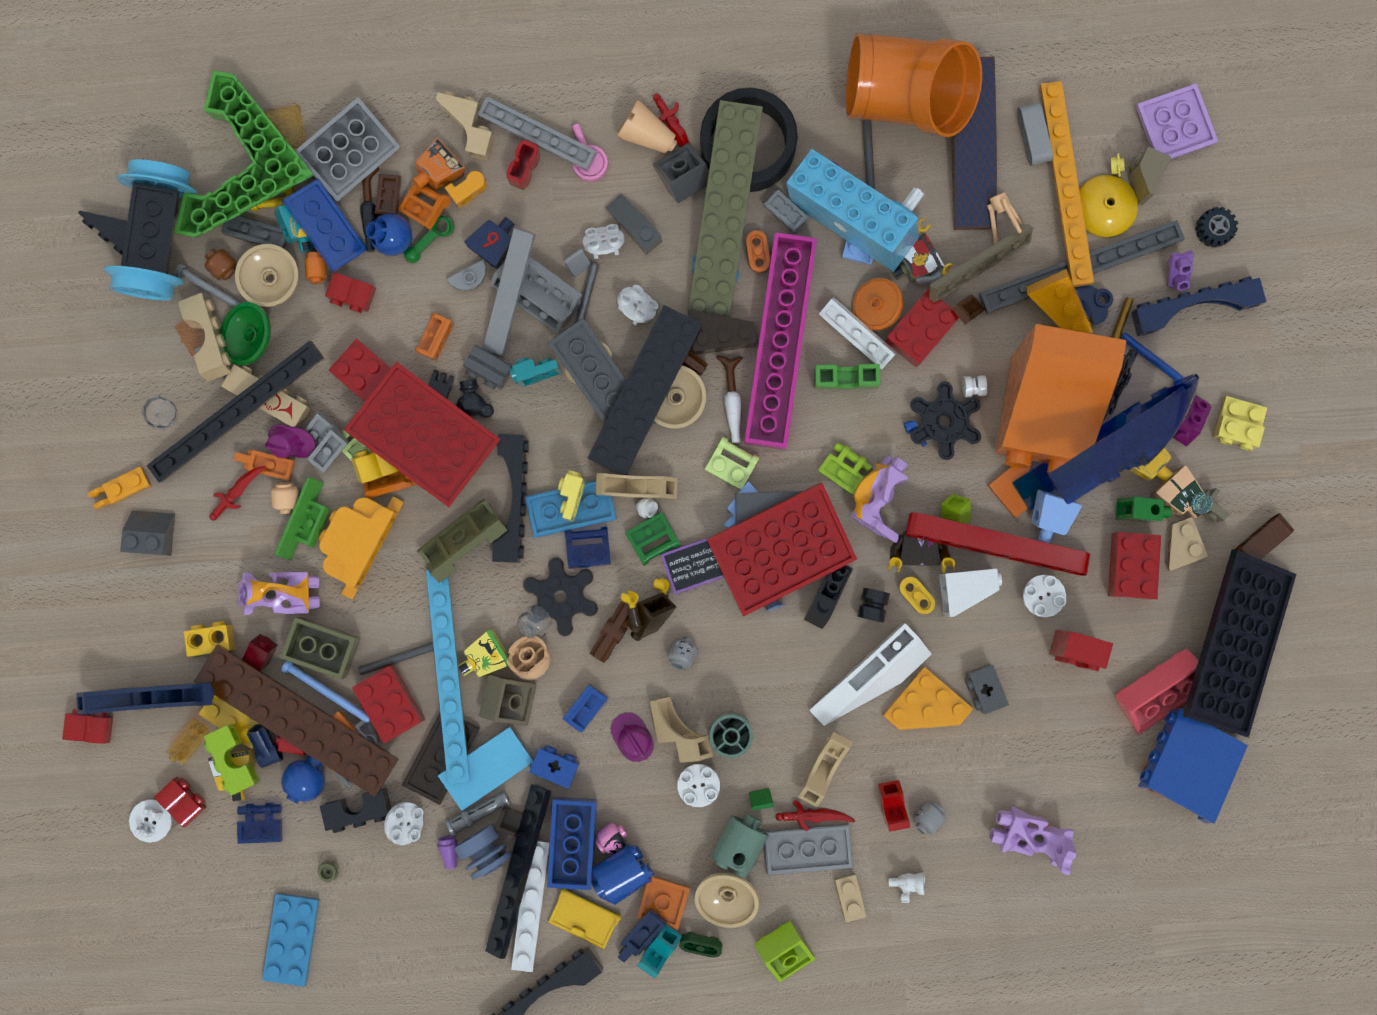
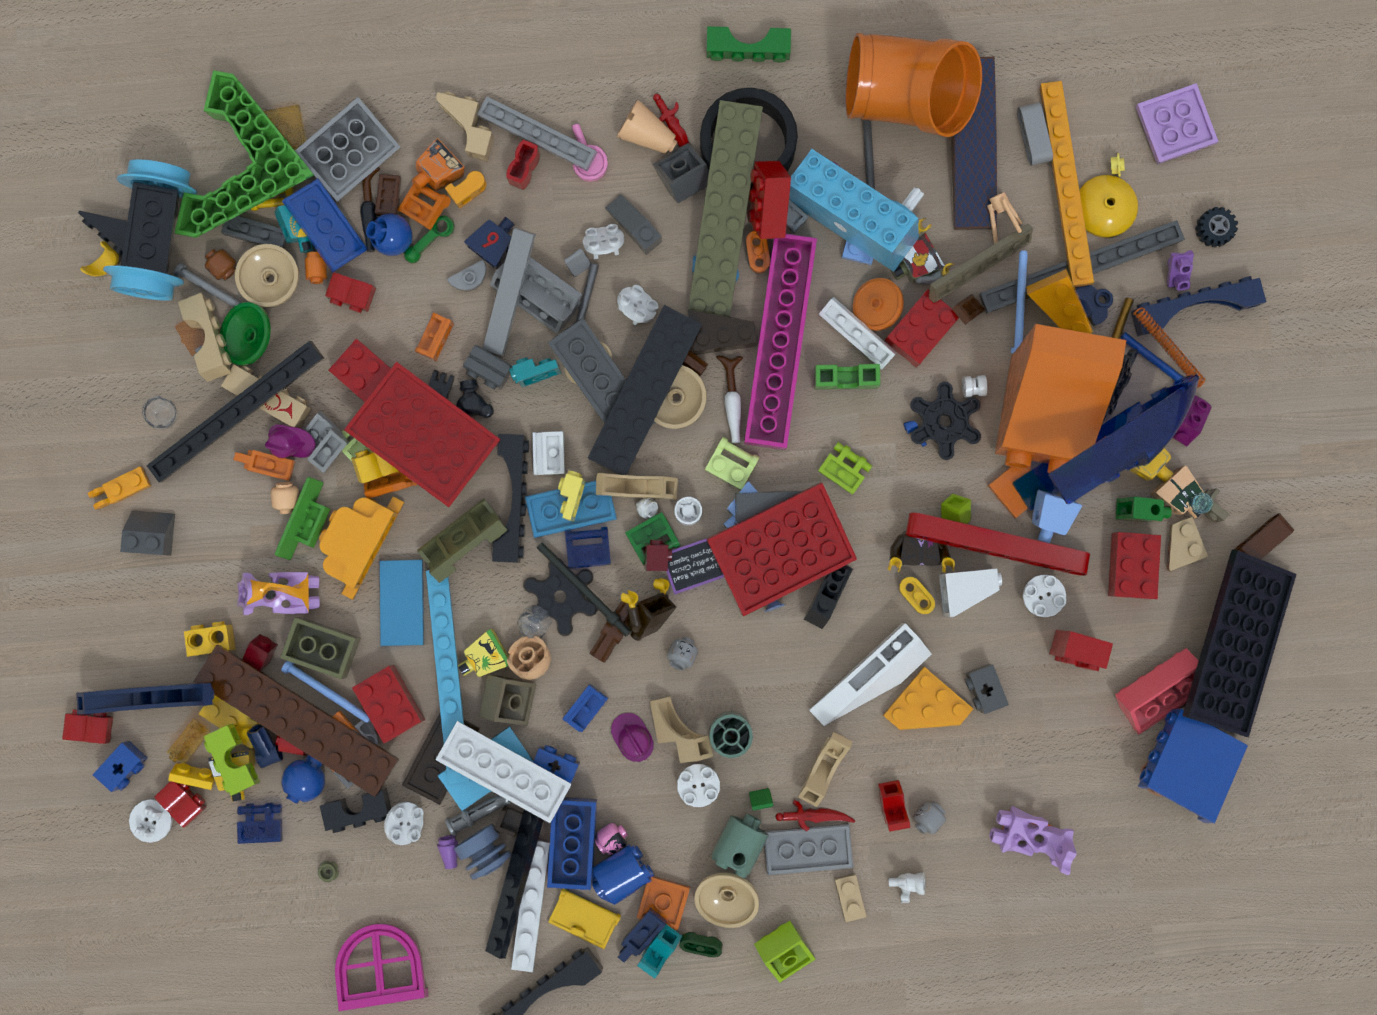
red piece [209,466,266,521] -> none
dark azure plate [262,893,320,987] -> none
dark grey bar [358,642,434,675] -> none
lavender hips [851,455,908,543] -> none
black wheel [857,588,890,623] -> none
dark tan slope [1128,146,1171,206] -> none
light yellow plate [1213,396,1267,451] -> none
none -> yellow helmet [80,241,119,277]
none -> blue brick [93,741,148,792]
none -> yellow plate [168,763,215,790]
none -> dark pink window [335,924,429,1011]
none -> dark azure tile [380,560,424,646]
none -> white plate [436,721,572,823]
none -> white plate [532,431,565,475]
none -> pearl dark grey bar [537,542,631,637]
none -> dark red brick [644,539,672,571]
none -> white wheel [675,497,702,526]
none -> green arch [707,26,791,63]
none -> red brick [747,161,791,239]
none -> light blue bar [1011,250,1028,353]
none -> orange piece [1133,308,1205,388]

